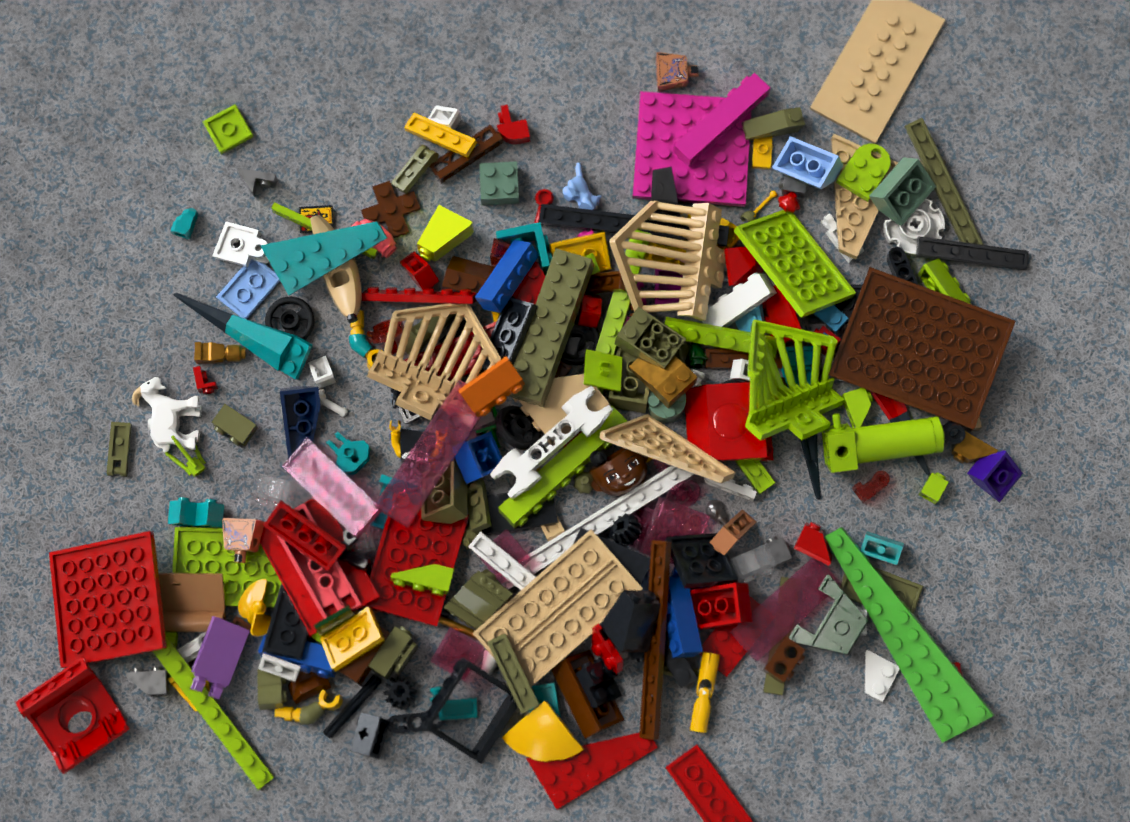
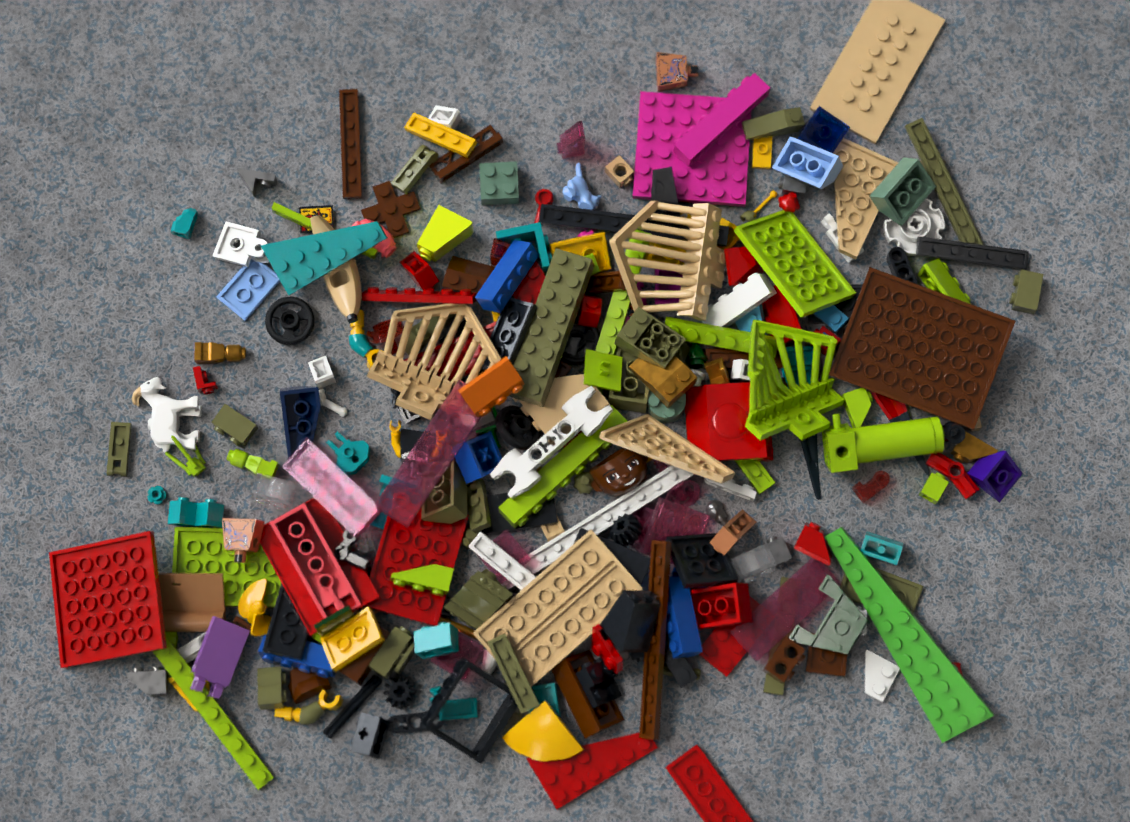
red panel [15,657,130,774] -> none
teal plate [173,293,313,379] -> none
lime plate [203,104,254,154] -> none
white slope [258,653,301,682] -> none
red slope [264,500,346,571] -> none
red brick [497,105,530,145] -> none
black piece [590,451,607,468] -> none
yellow piece [690,652,720,733] -> none
lime plate [836,144,891,202] -> none
none -> teal plate [147,486,166,505]
none -> lime piece [226,449,279,482]
none -> reddish brown plate [339,89,362,199]
none -> brick [414,622,459,659]
none -> clear pink slope [556,121,585,159]
none -> tan brick [605,155,634,188]
none -> pearl gold panel [704,358,730,384]
none -> clear blue slope [796,106,850,153]
none -> reddish brown plate [805,633,847,677]
none -> red piece [926,453,979,500]
none -> olive brick [1009,270,1044,314]

